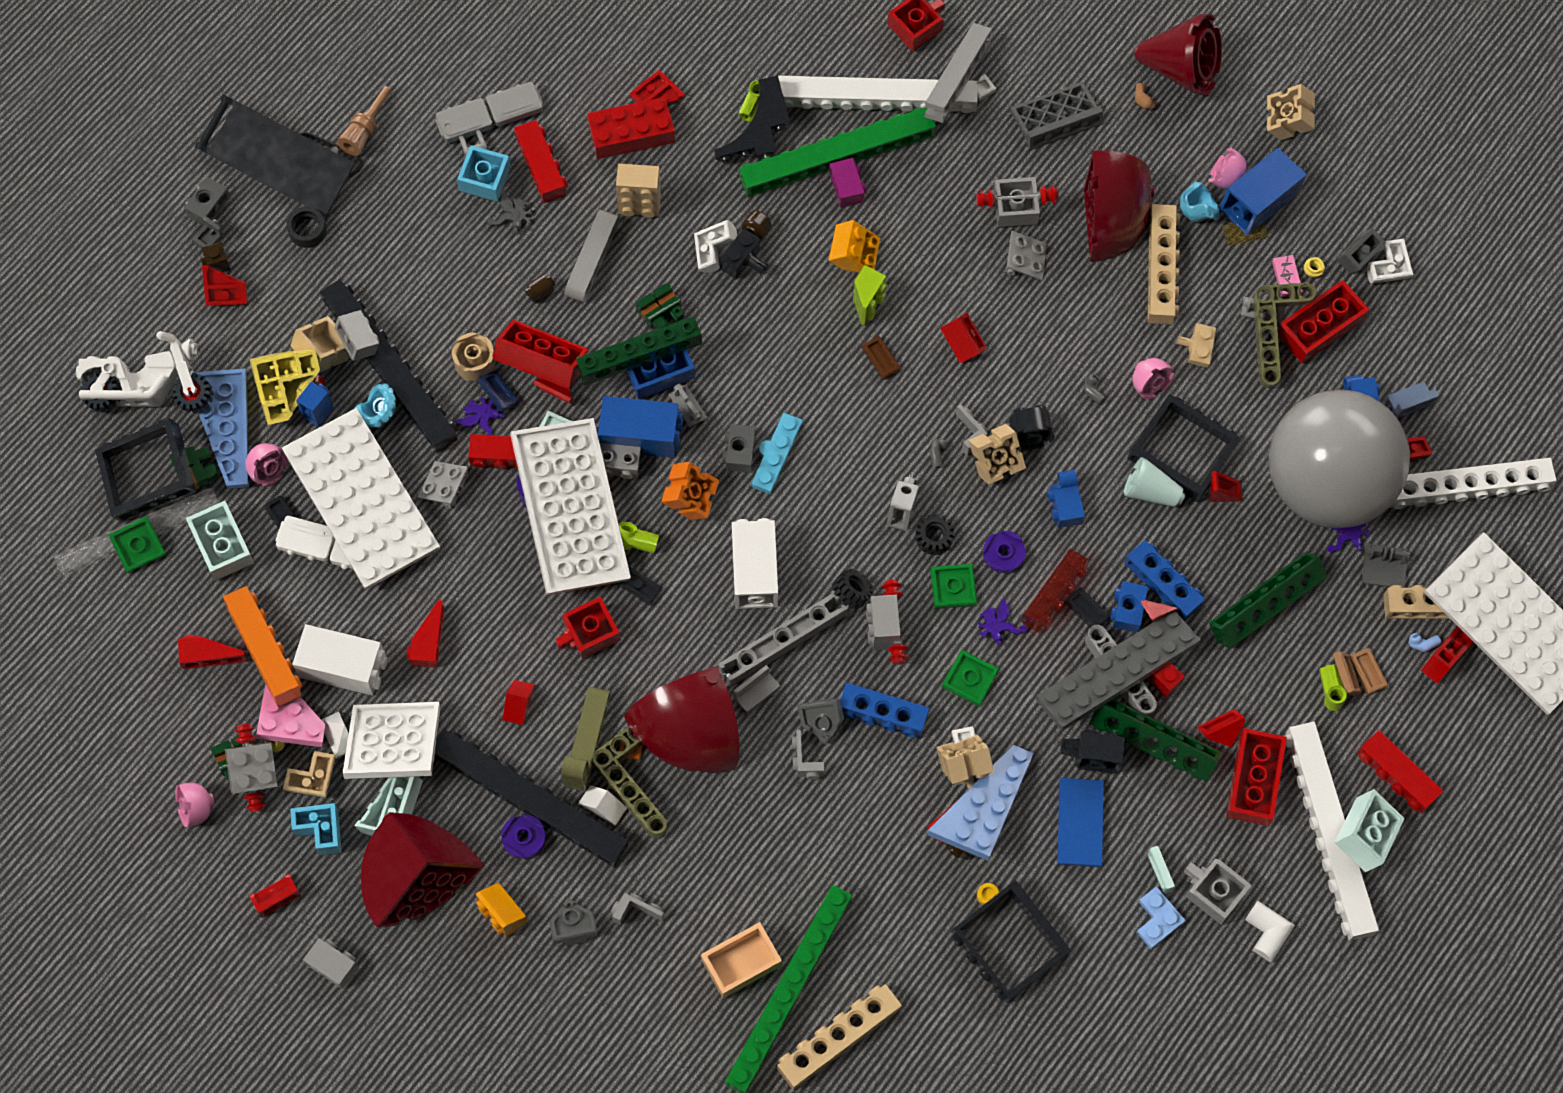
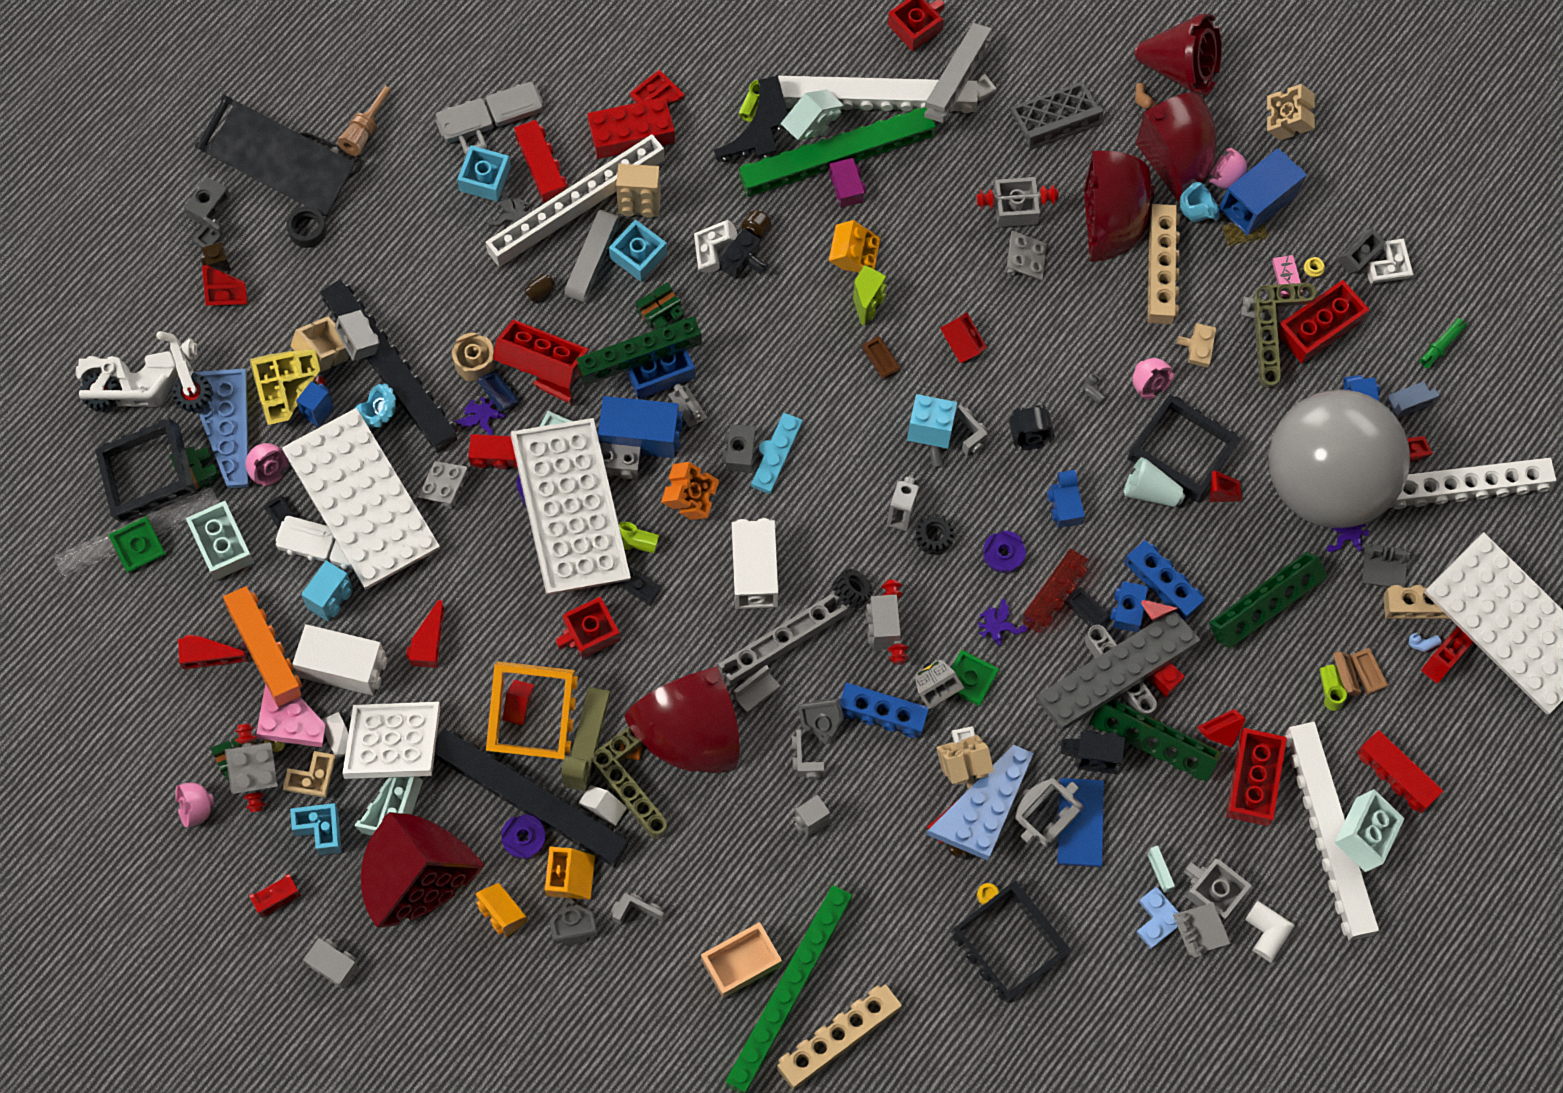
green tile [930,564,977,609] -> none
tan brick [968,424,1026,484] -> none
none -> medium azure brick [301,561,353,622]
none -> white brick [486,134,665,267]
none -> light orange window [486,661,578,759]
none -> light orange slope [545,847,595,900]
none -> medium azure brick [609,219,667,282]
none -> light aqua brick [781,89,844,140]
none -> light grey brick [794,795,830,838]
none -> medium azure brick [907,394,957,448]
none -> light grey torso [915,660,964,709]
none -> light grey animal [1015,778,1084,849]
none -> dark red brick [1136,92,1217,203]
none -> light grey hinge [1173,902,1230,958]
none -> green pin [1419,318,1467,369]

